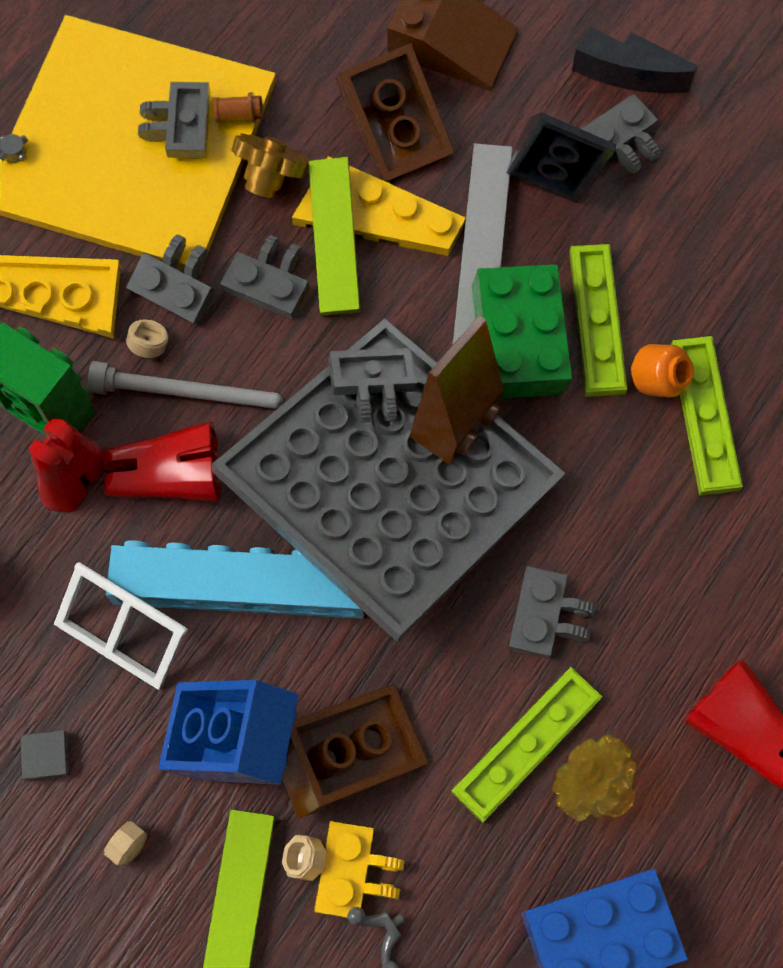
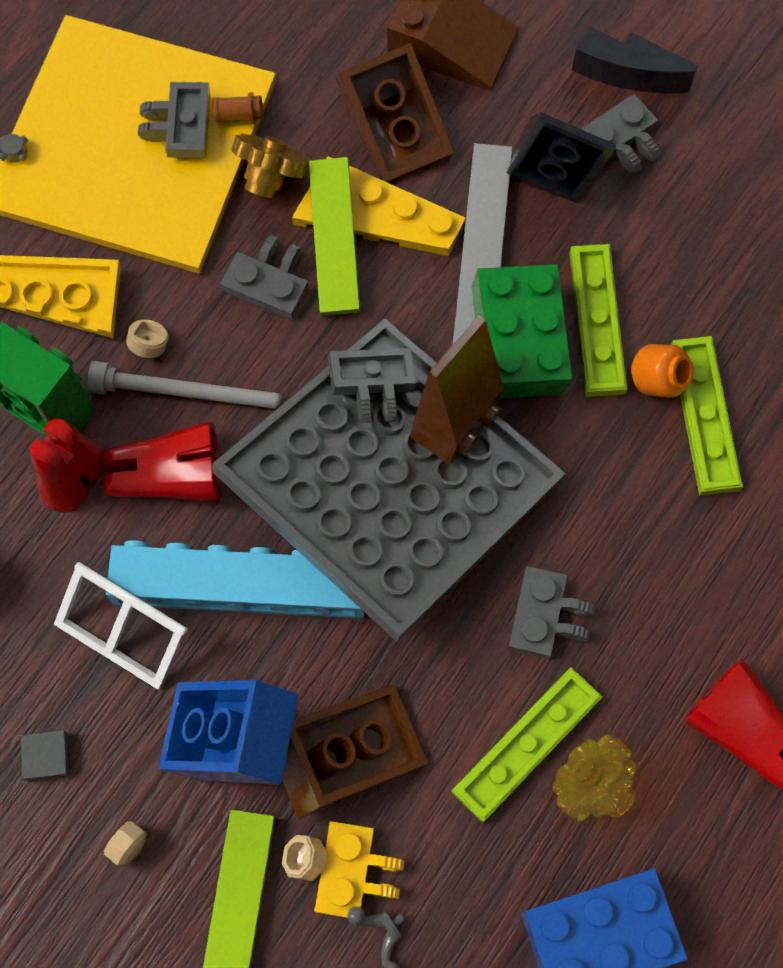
dark grey hinge [126,234,216,324] -> none

